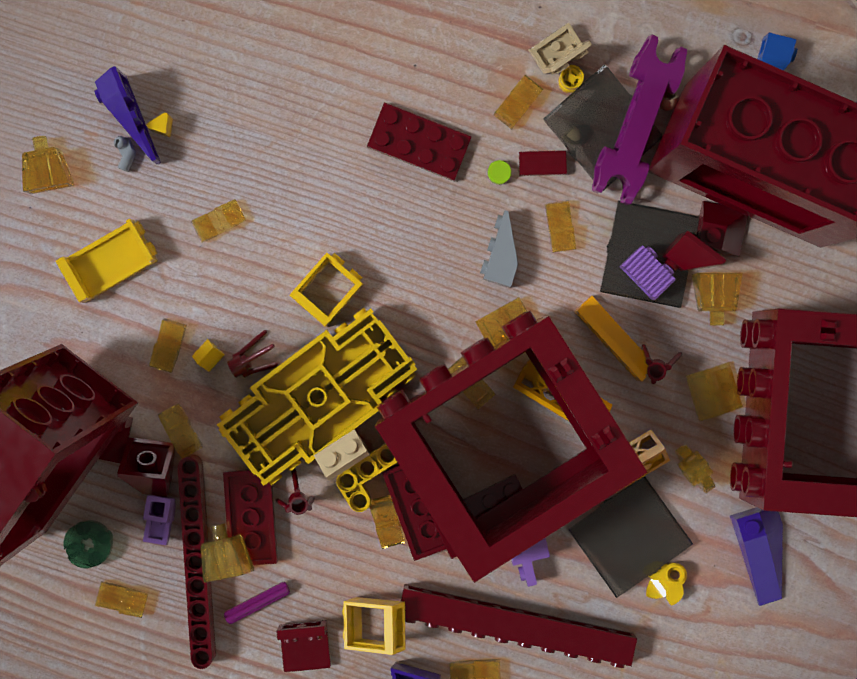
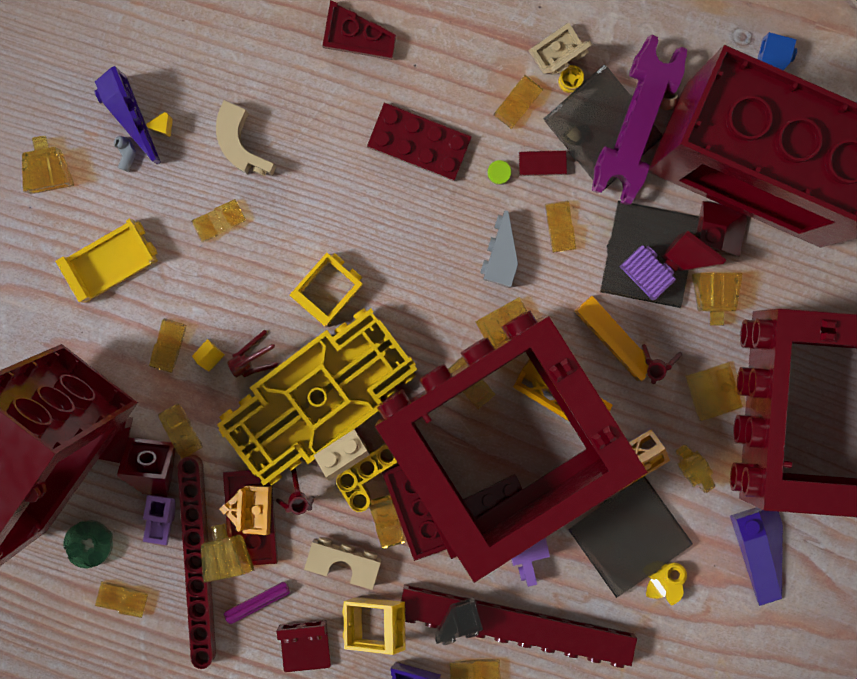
none -> tan arch [216,100,276,176]
none -> light orange slope [219,485,272,535]
none -> tan arch [304,537,381,590]
none -> dark red wing [322,0,396,60]
none -> clear smoke slope [435,597,483,645]

